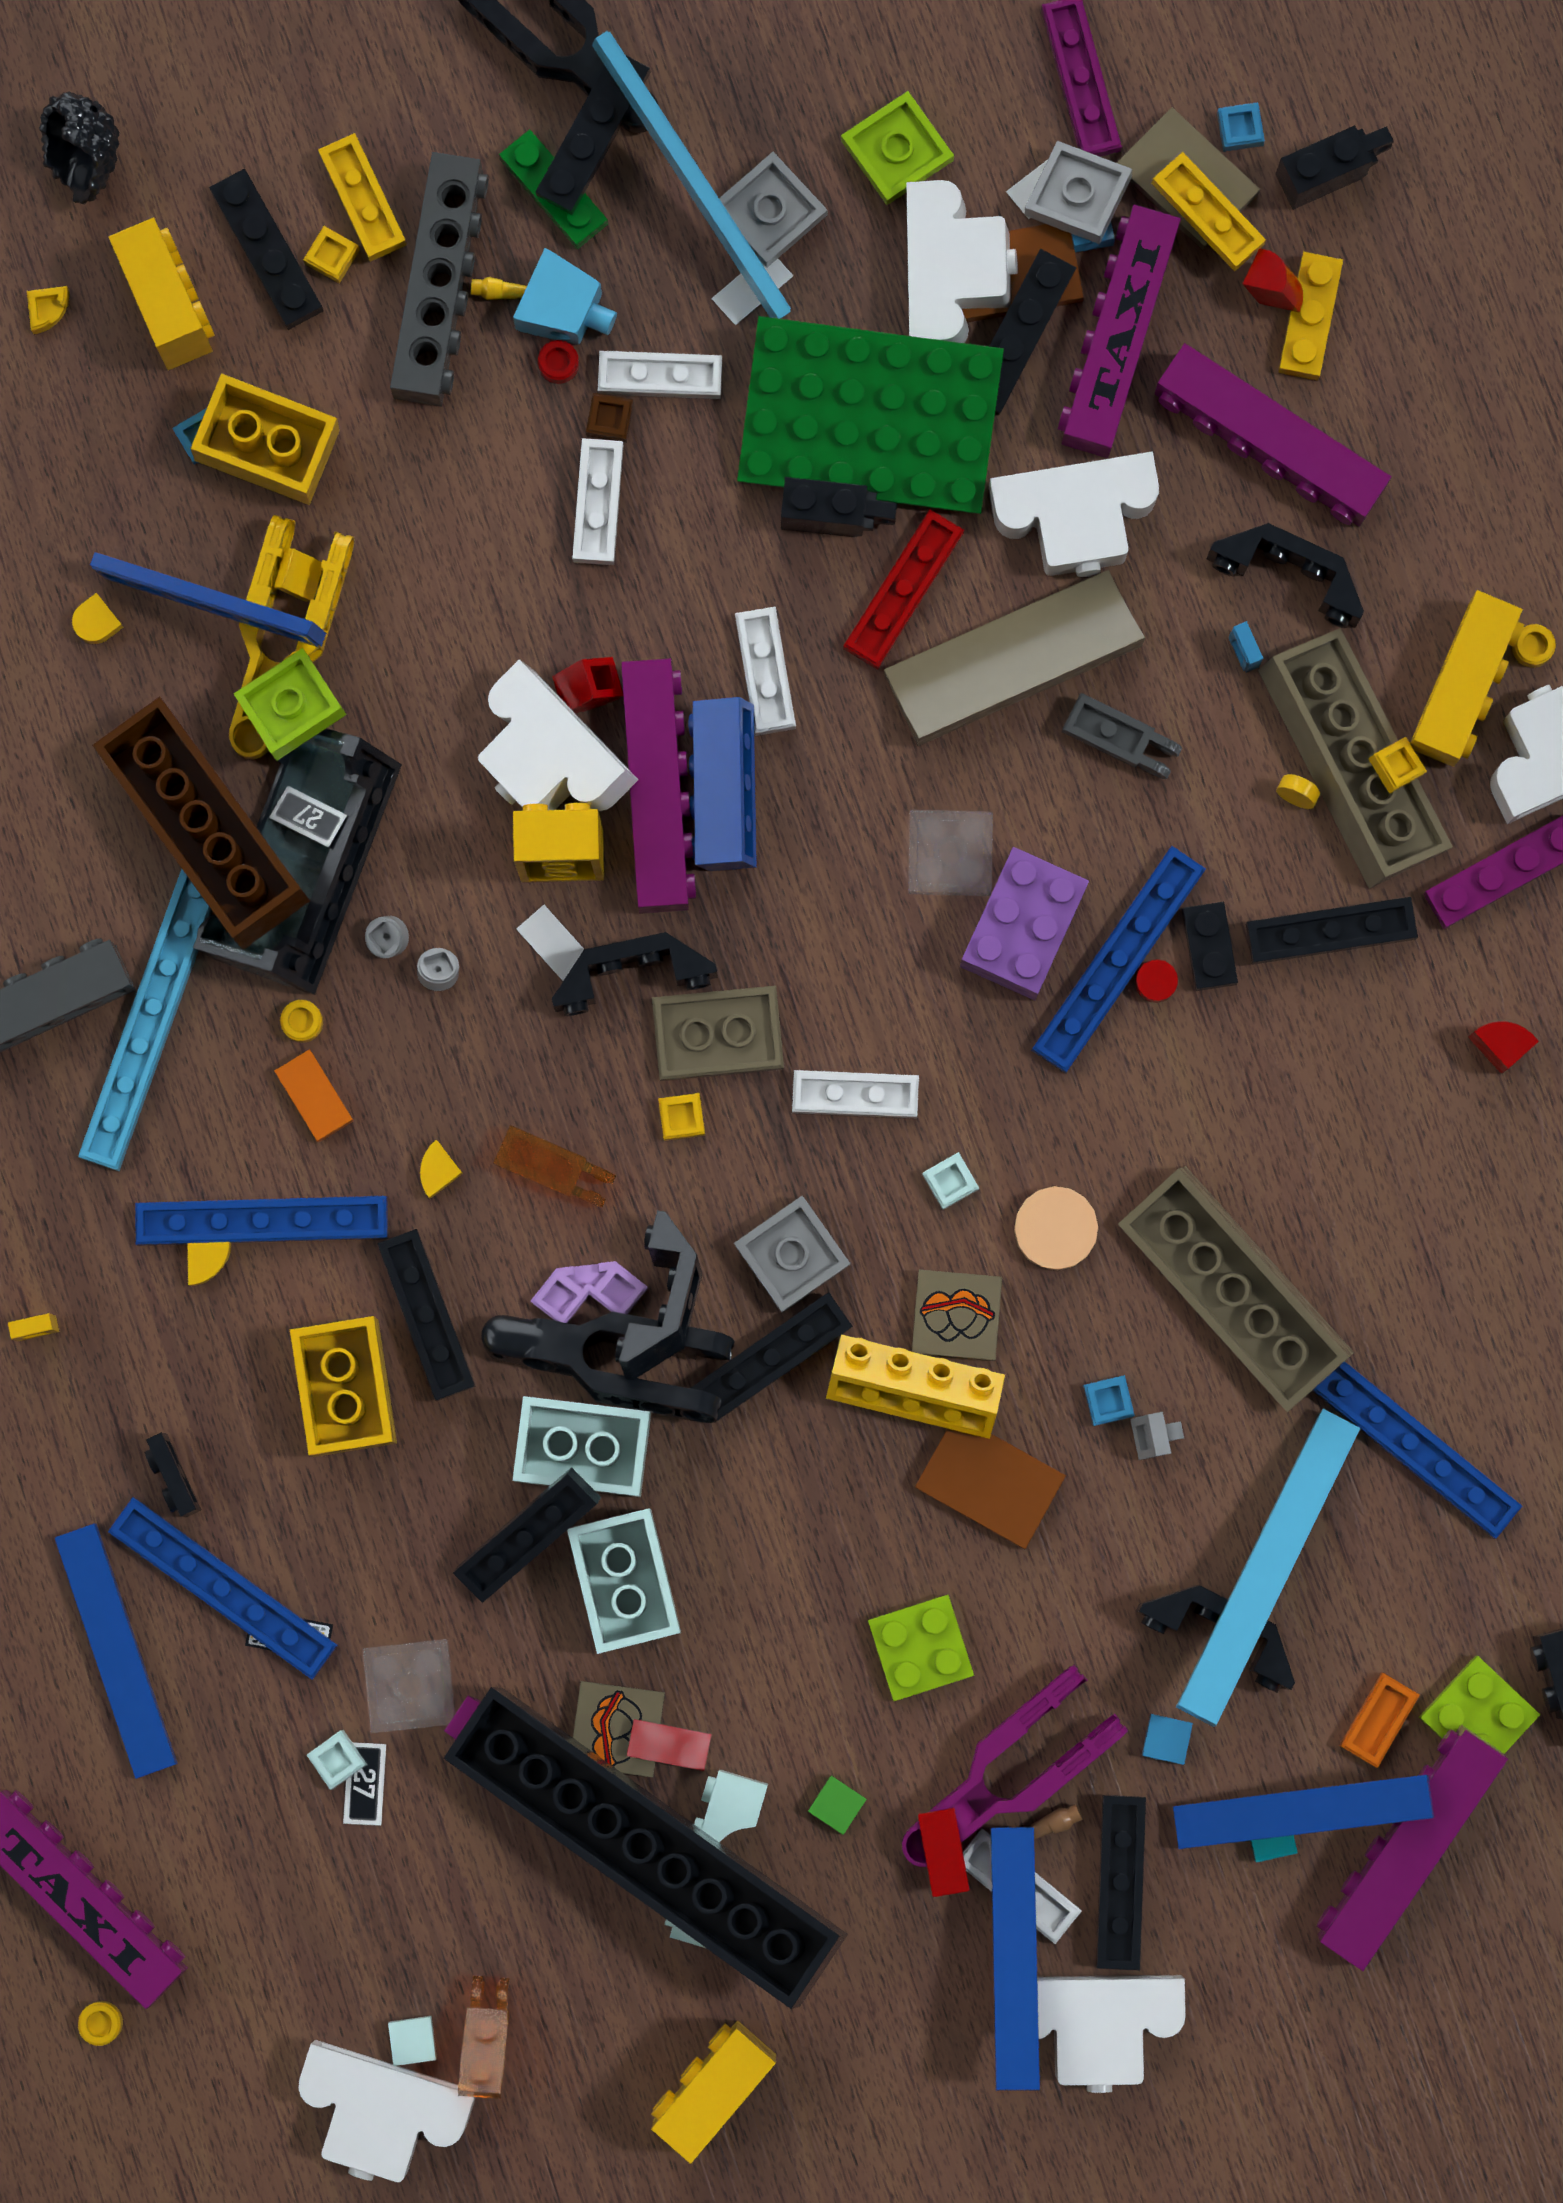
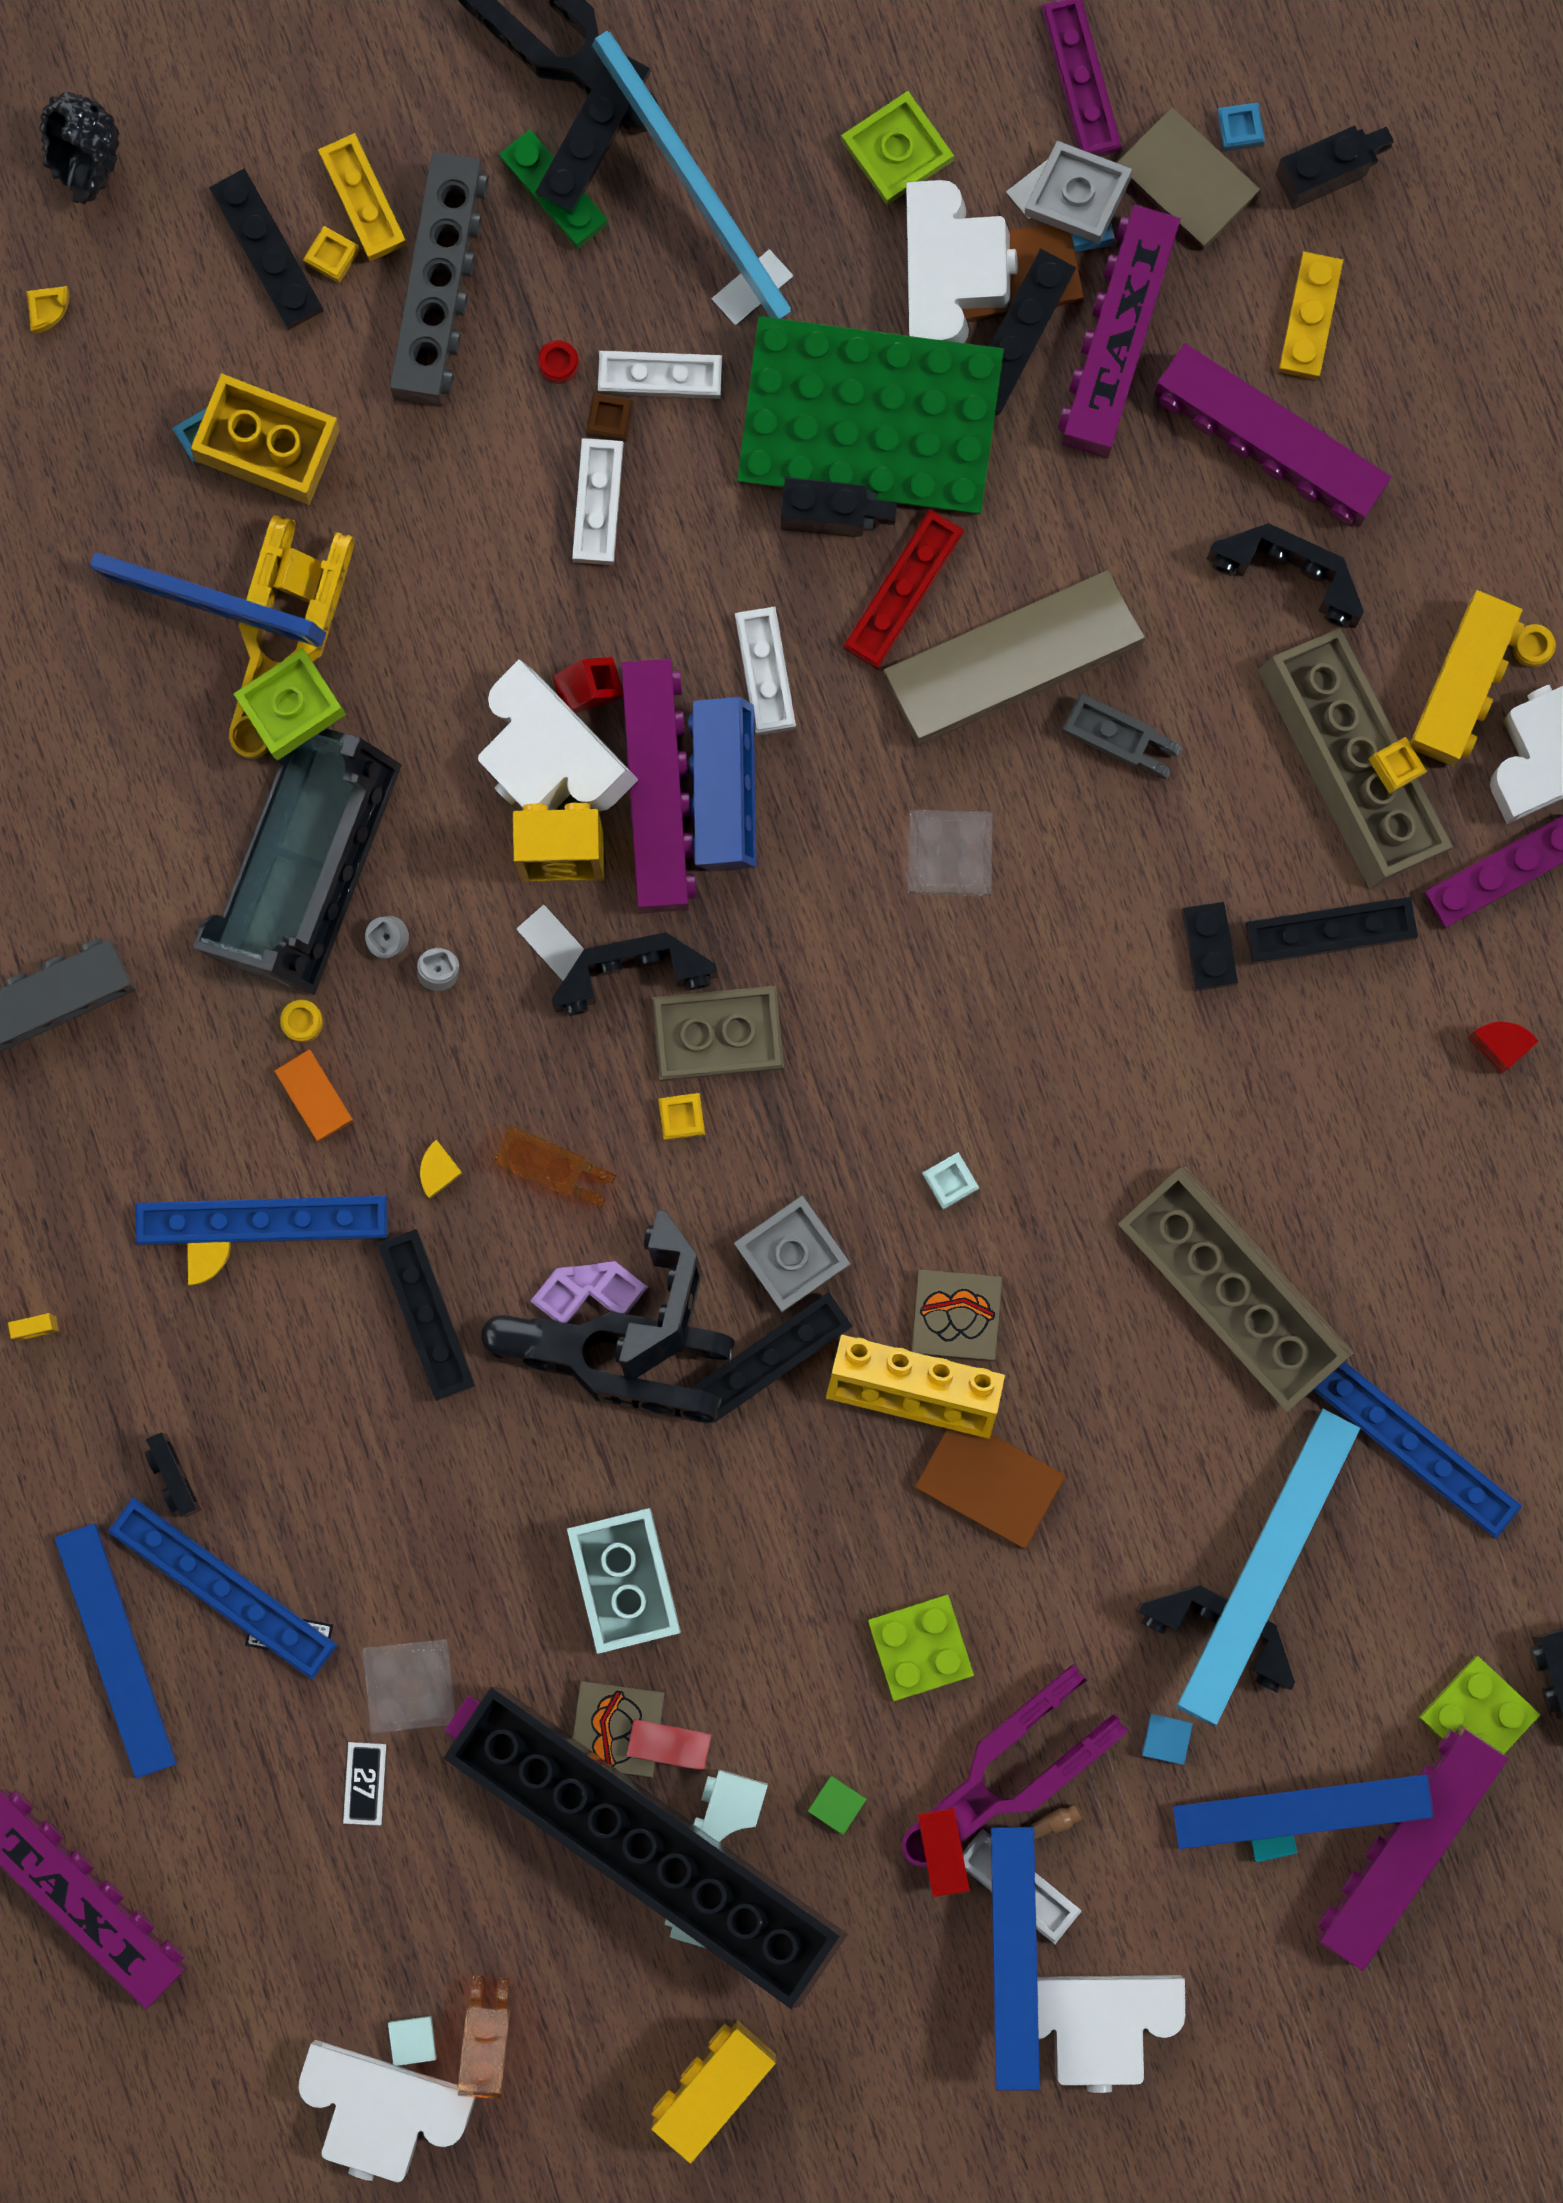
yellow tile [72,593,123,644] -> none
medium azure tile [78,869,213,1171] -> none
yellow tile [78,2001,123,2046] -> none
reddish brown brick [92,696,310,950] -> none
yellow brick [108,217,215,371] -> none
sticker [269,786,347,848] -> none
yellow brick [290,1316,397,1457] -> none
light aqua tile [307,1730,367,1790] -> none
black plate [453,1467,601,1603] -> none
yellow piece [471,277,527,300] -> none
light aqua brick [512,1396,651,1497] -> none
medium azure torso [513,248,617,345] -> none
light grey plate [719,152,828,268] -> none
white tile [792,1070,919,1118] -> none
medium lavender brick [960,847,1089,1001] -> none
white brick [988,451,1159,577] -> none
light nougat tile [1014,1186,1098,1271] -> none
blue tile [1031,846,1206,1074] -> none
dark azure tile [1083,1375,1135,1426] -> none
black plate [1096,1795,1146,1971] -> none
light grey tile [1130,1412,1184,1460] -> none
red tile [1135,959,1178,1003] -> none
yellow plate [1151,152,1266,272] -> none
dark azure tile [1229,621,1263,673] -> none
red brick [1242,248,1303,312] -> none
yellow tile [1276,774,1320,809] -> none
orange tile [1339,1673,1420,1768] -> none

